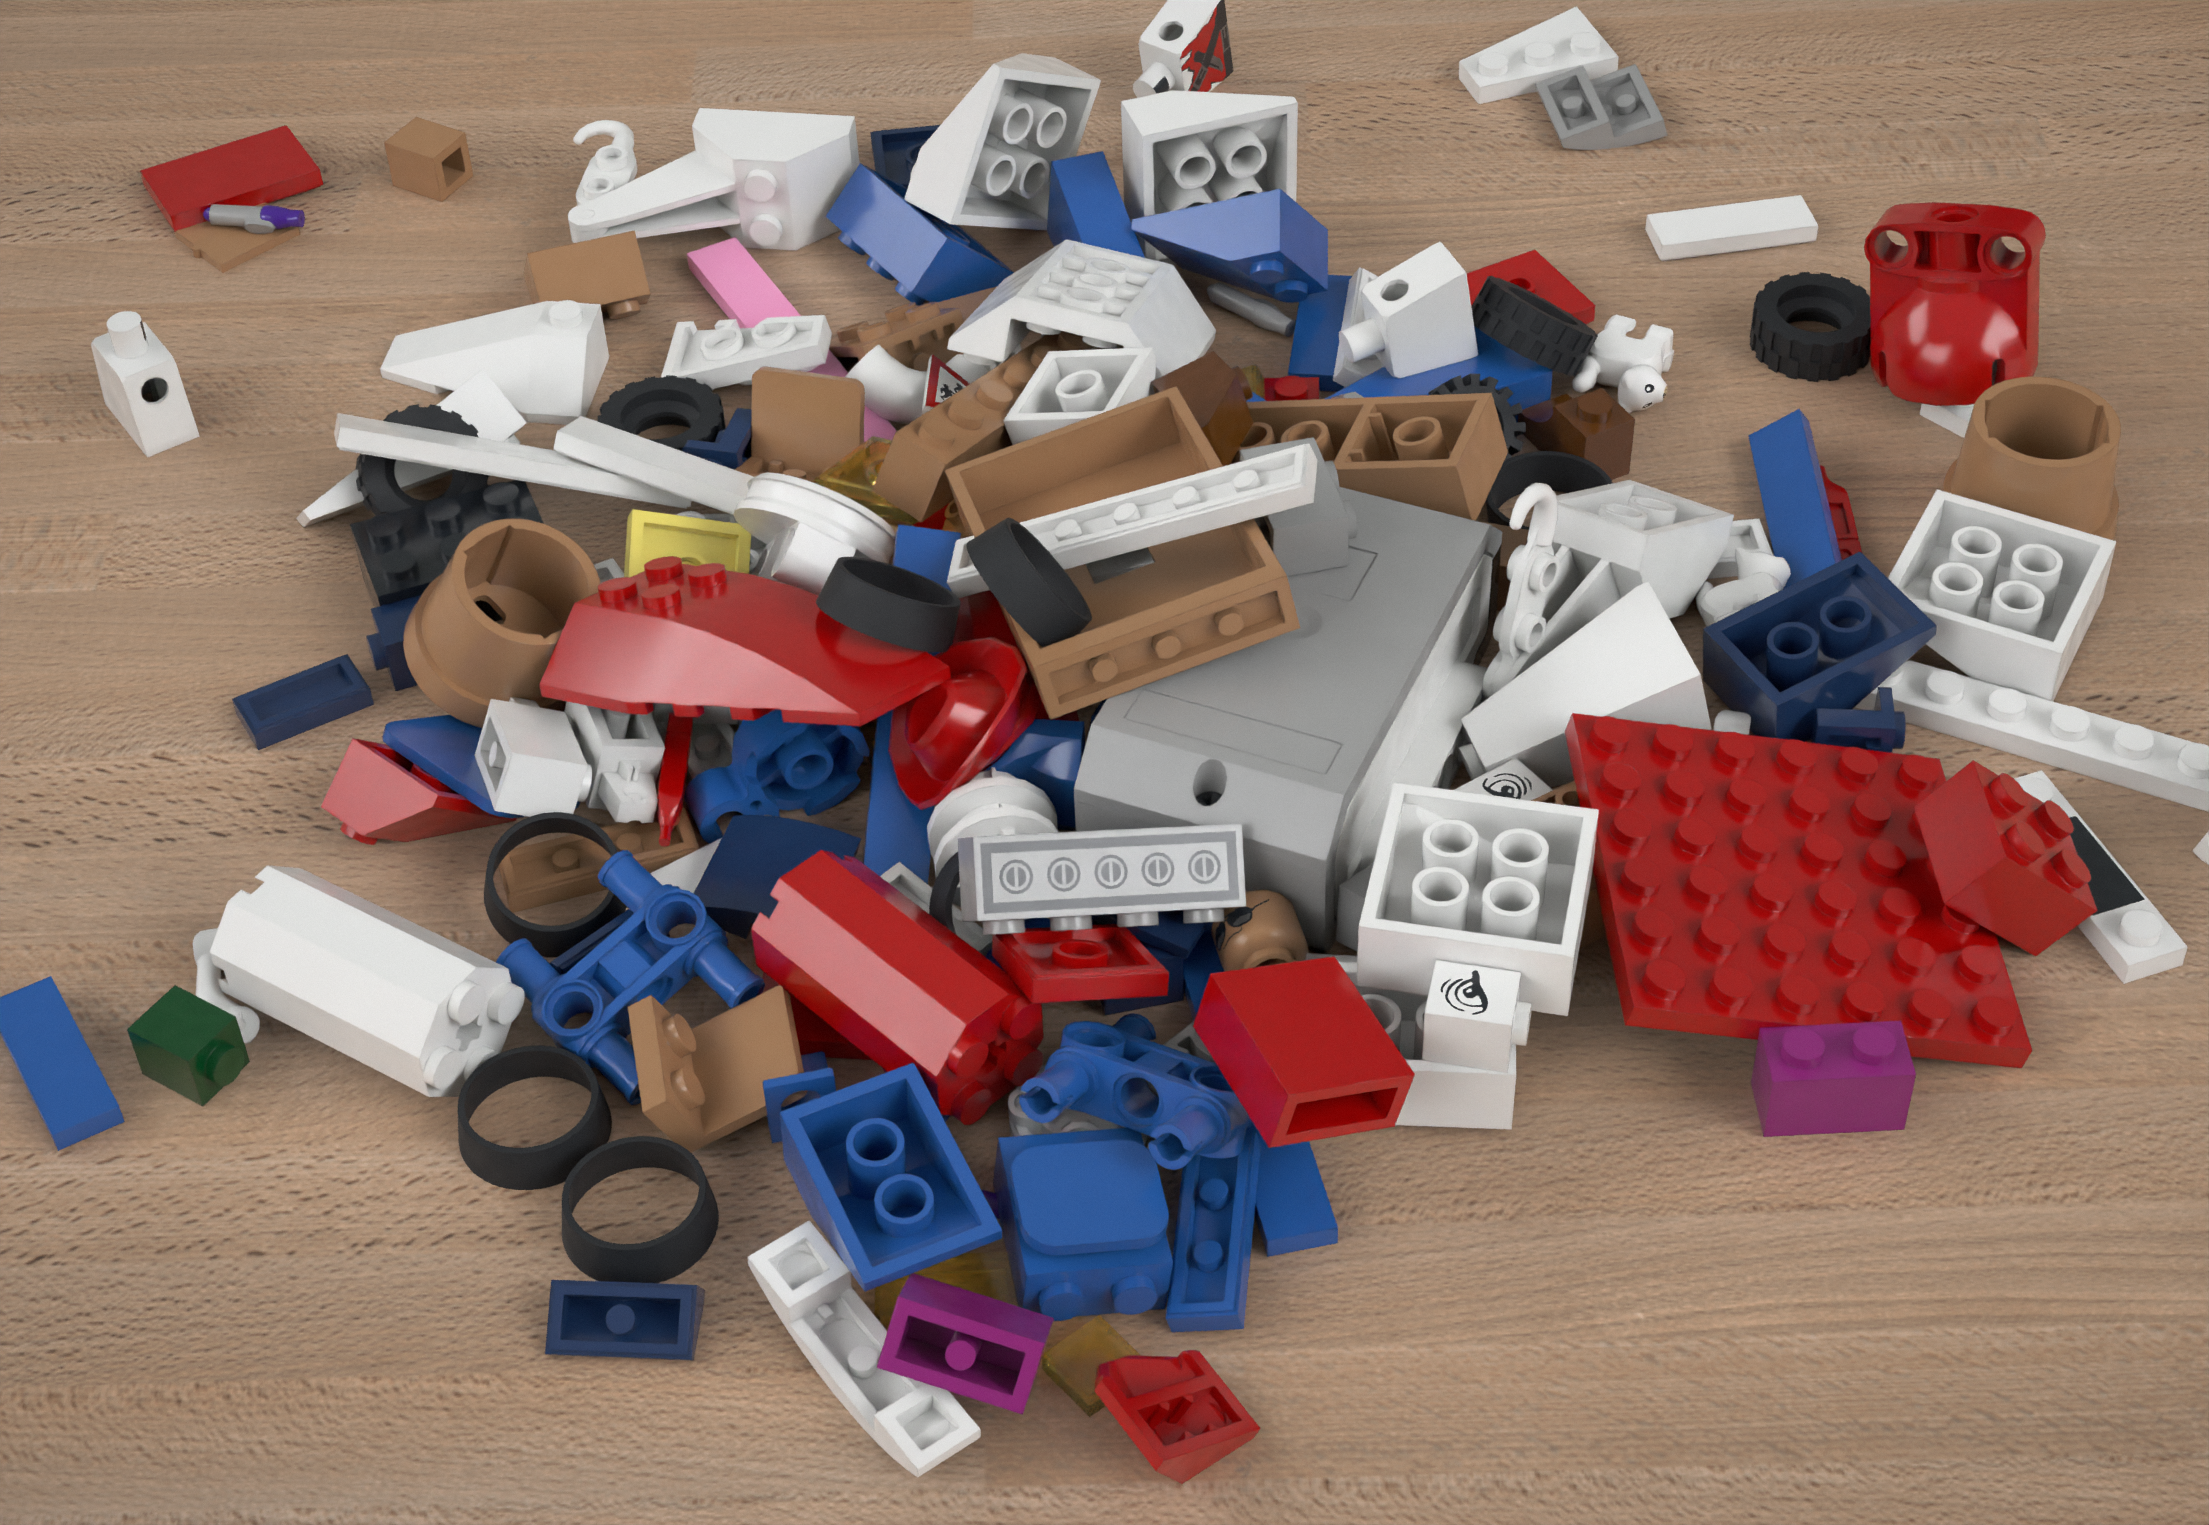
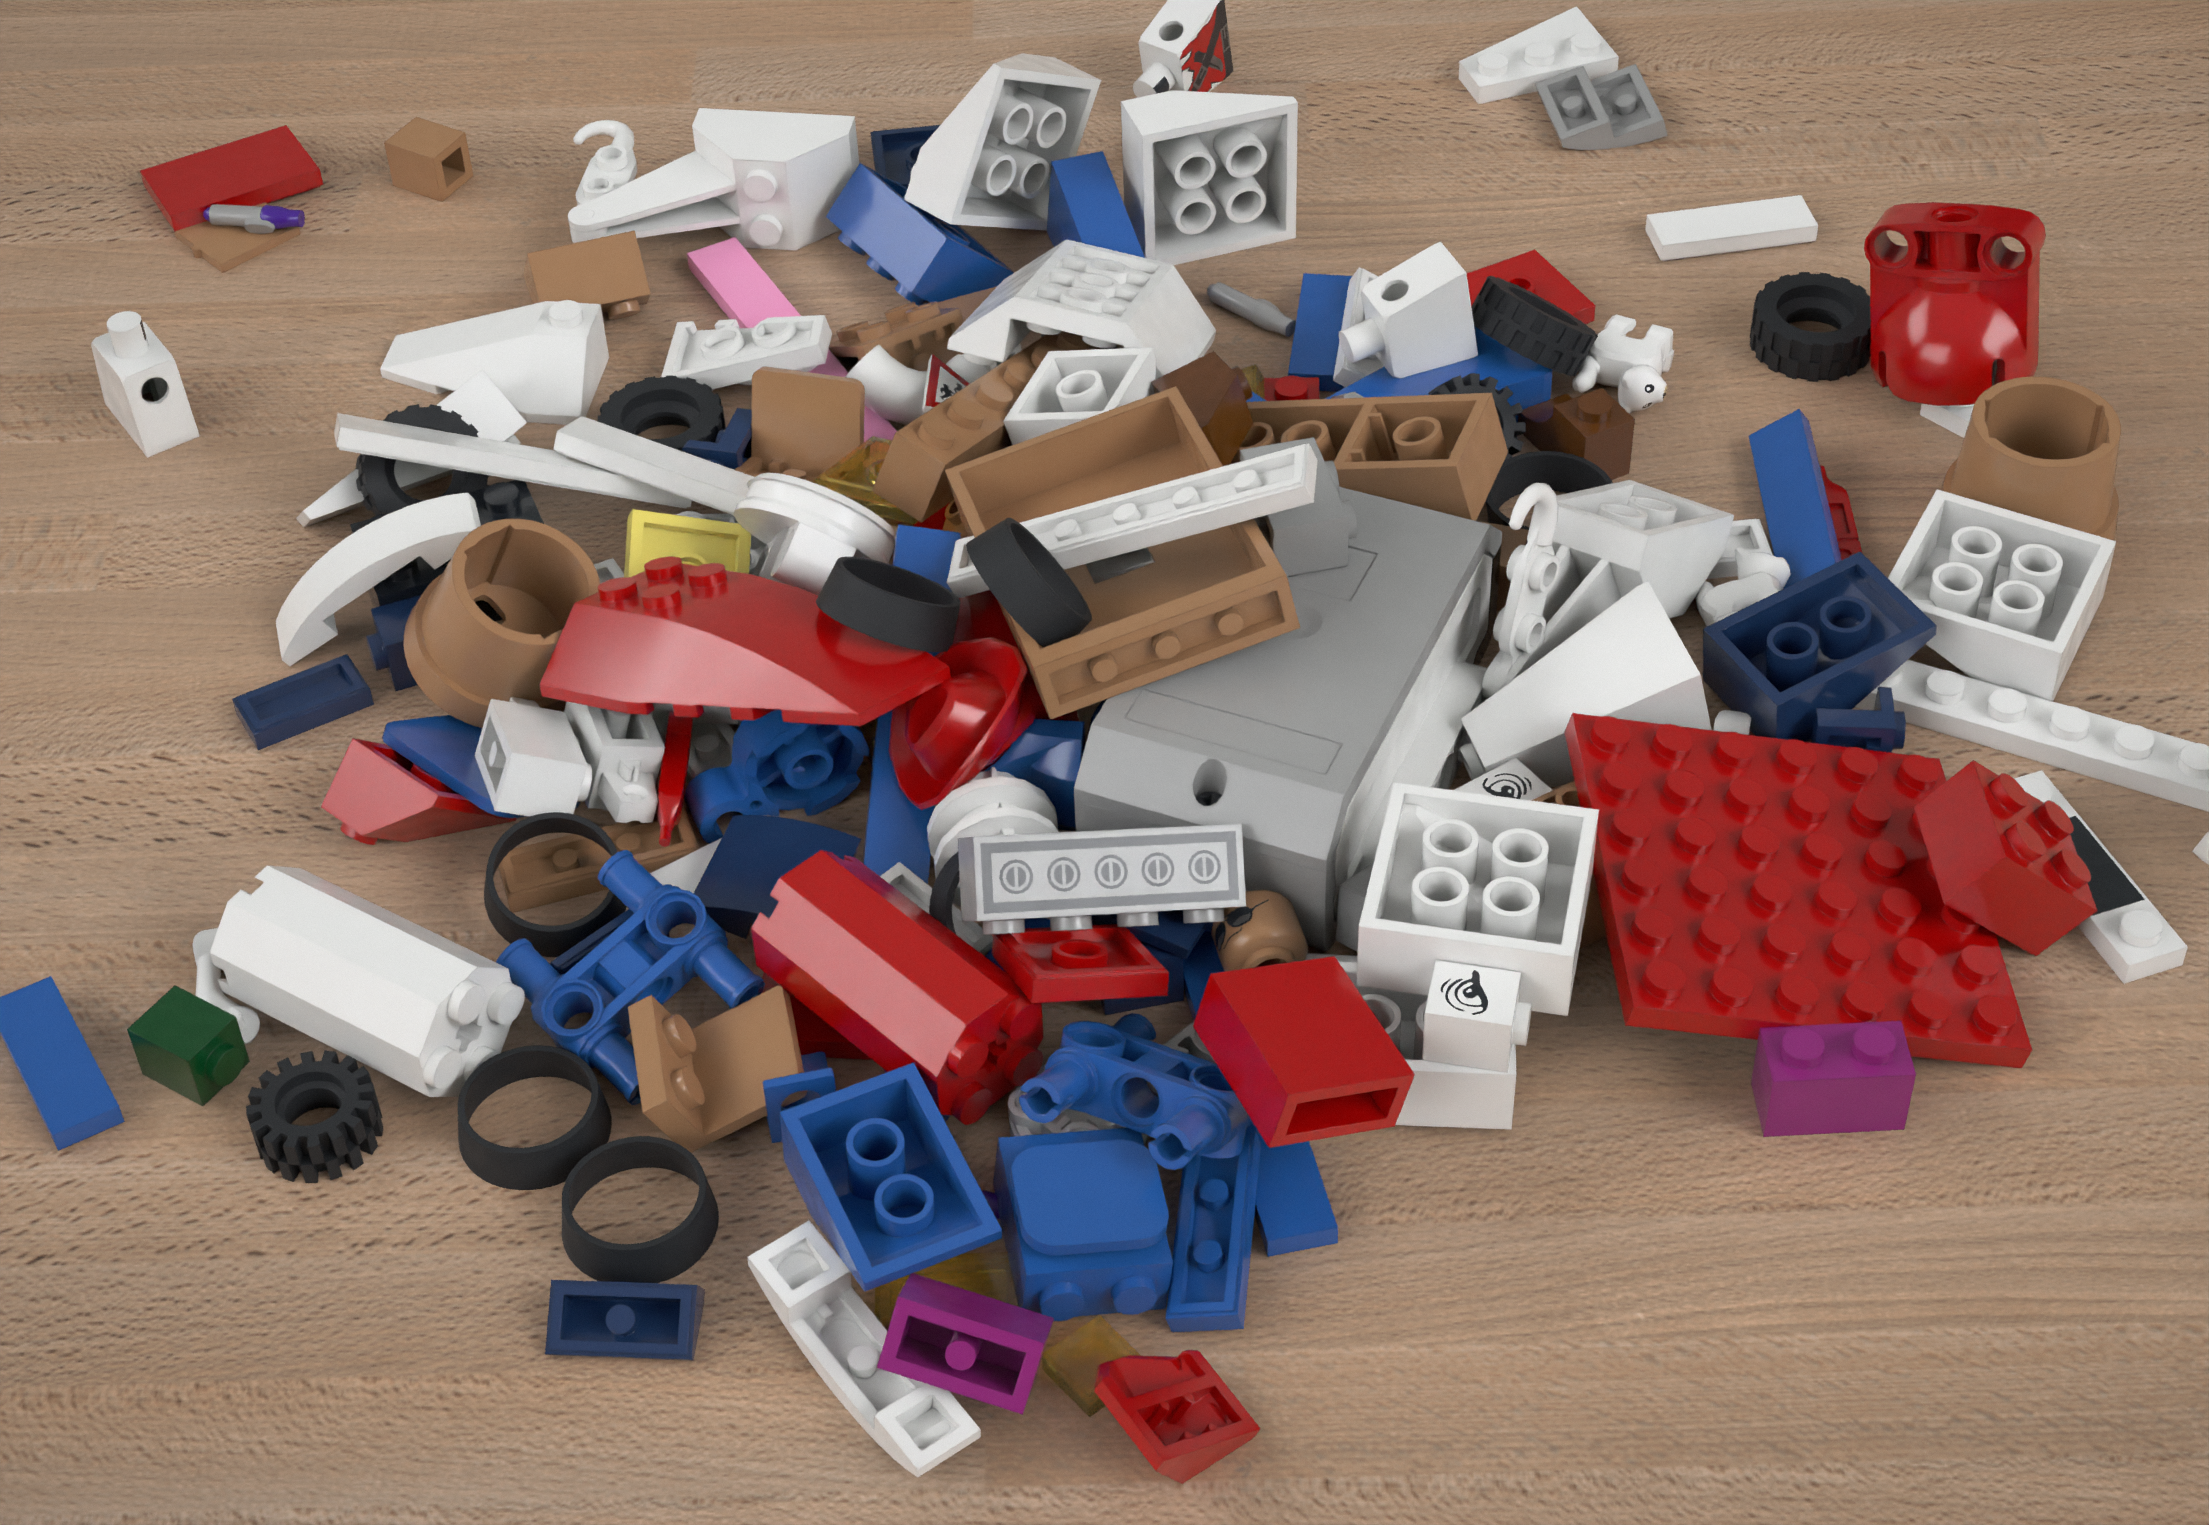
blue slope [1132,189,1328,303] -> none
none -> black tyre [246,1050,383,1183]
none -> white slope [275,493,481,667]

